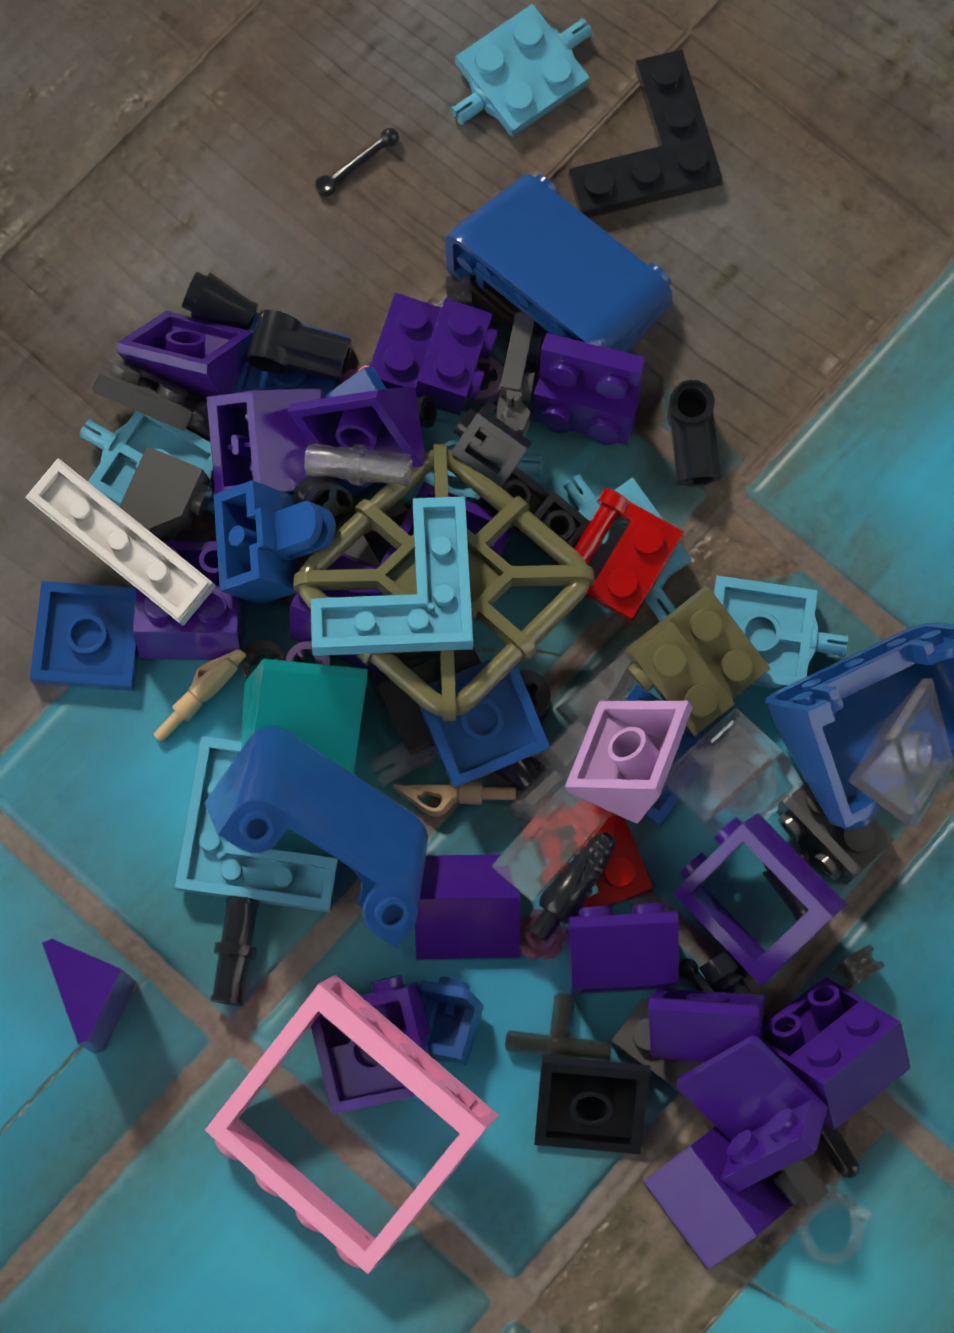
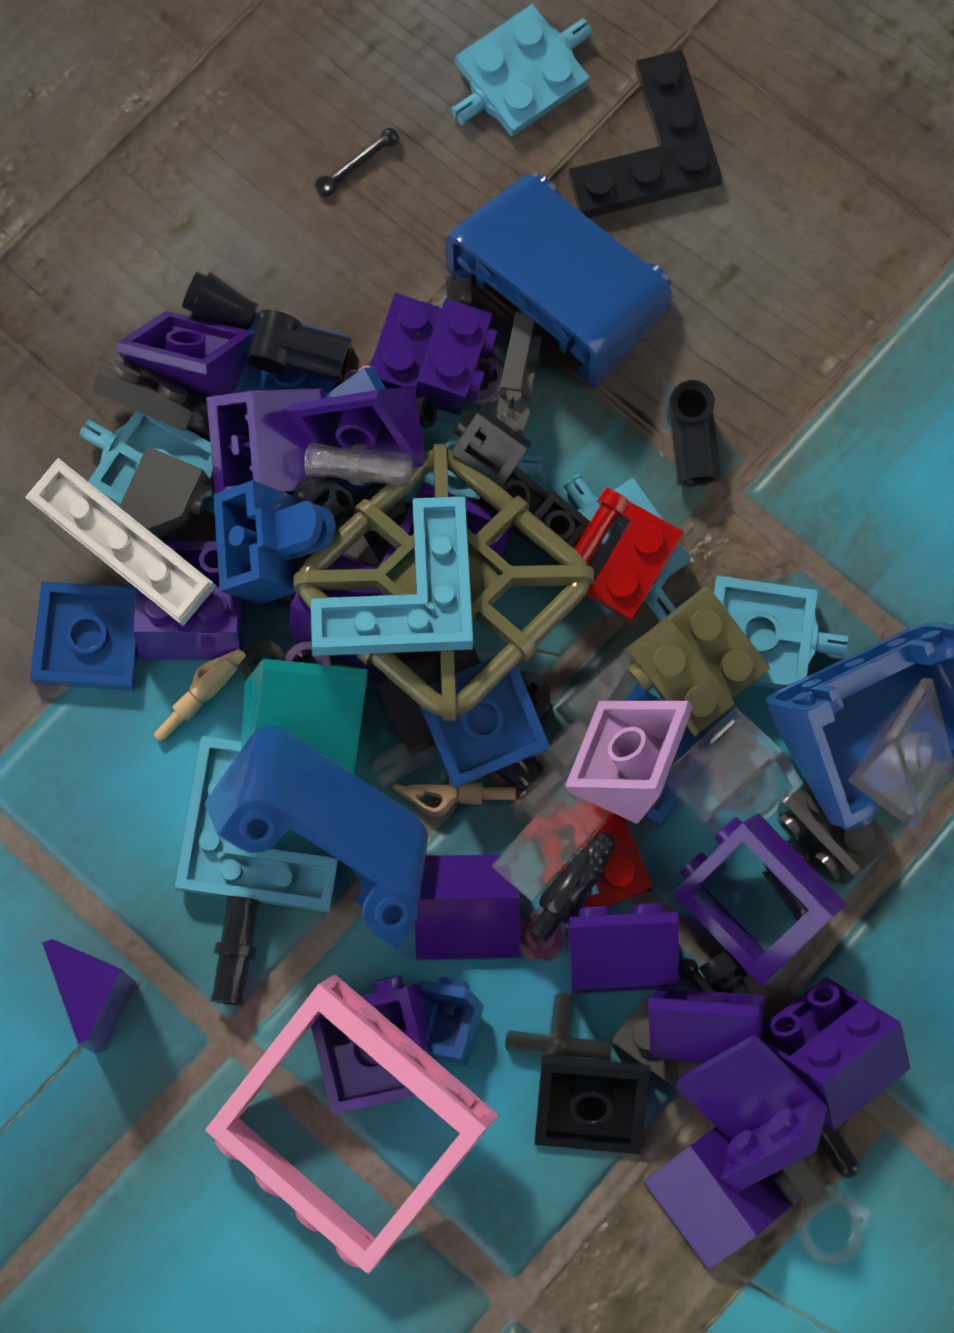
dark purple plate [532,333,645,445] -> none
clear smoke bush [831,944,885,990] -> none

